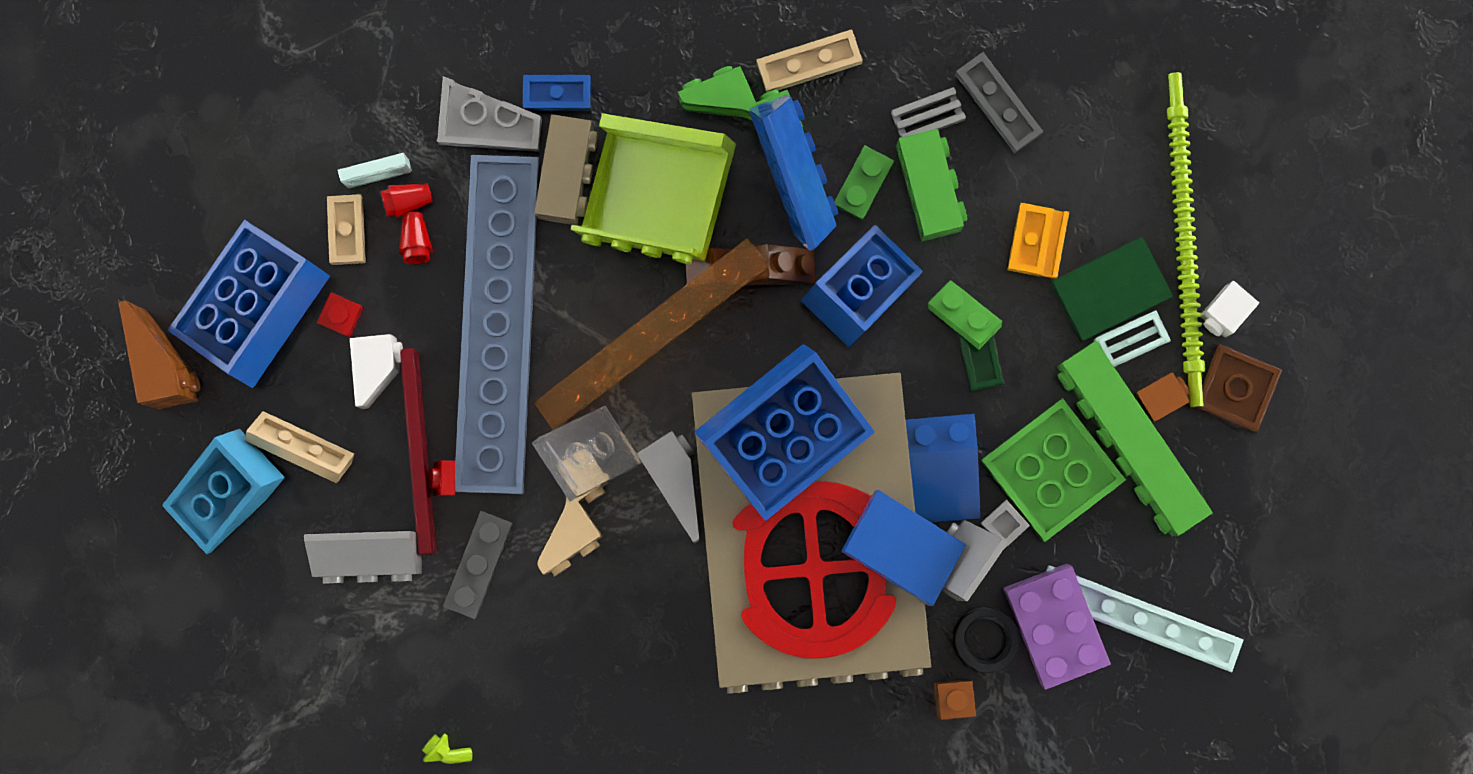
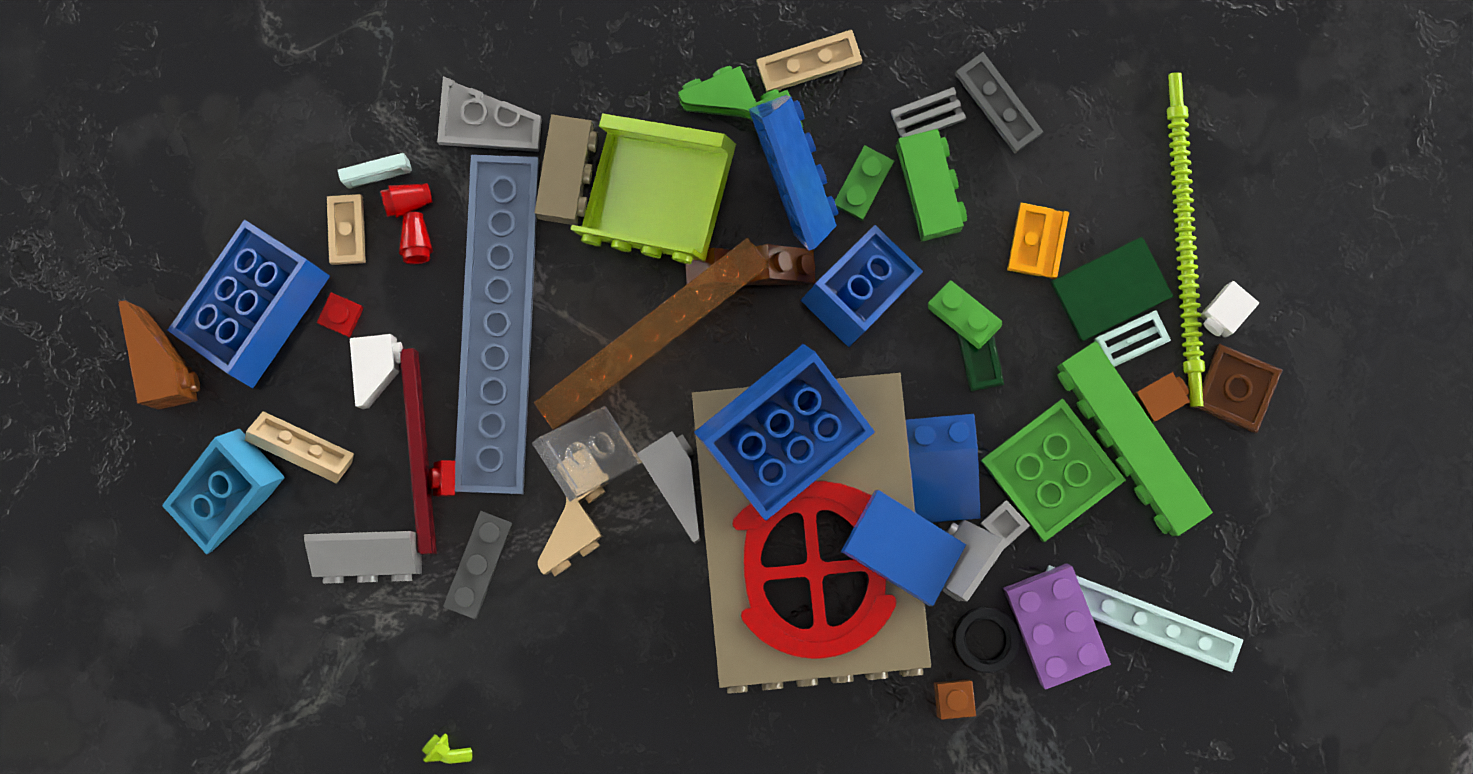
blue plate [523,75,591,111] -> none

